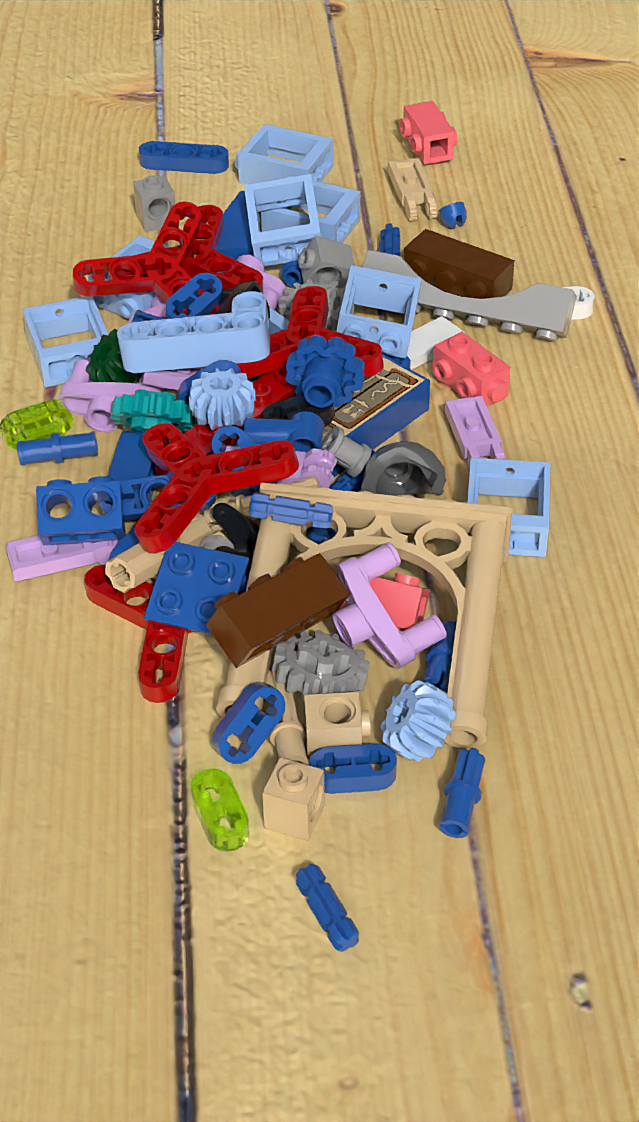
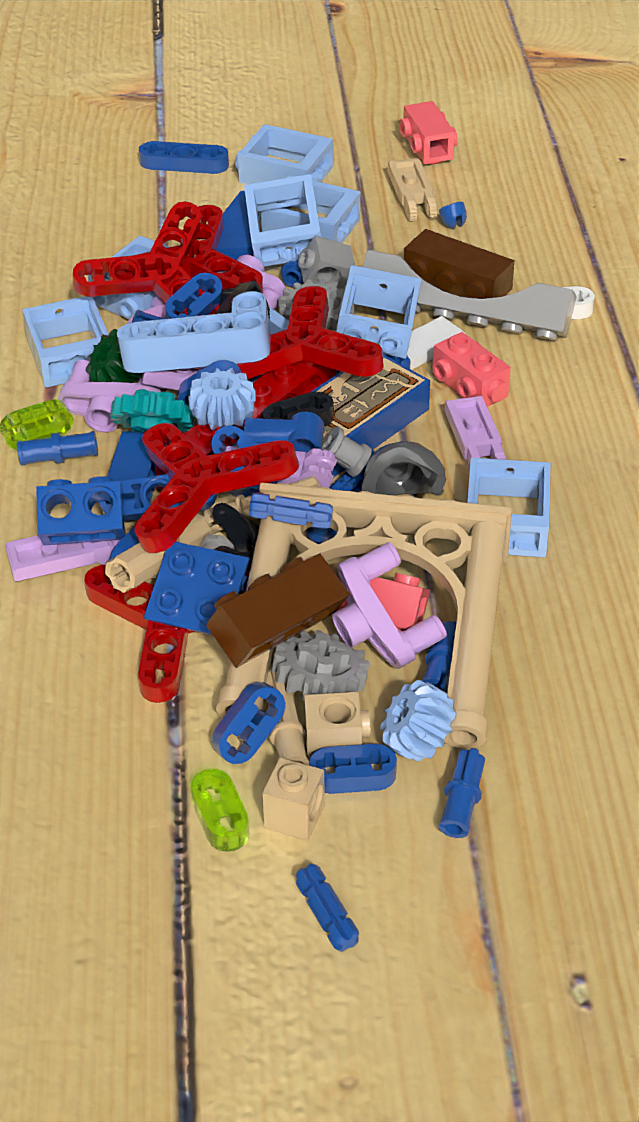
light grey brick [133,175,175,232] -> none
blue plant [286,335,365,408] -> none
blue axle [380,223,400,256] -> none

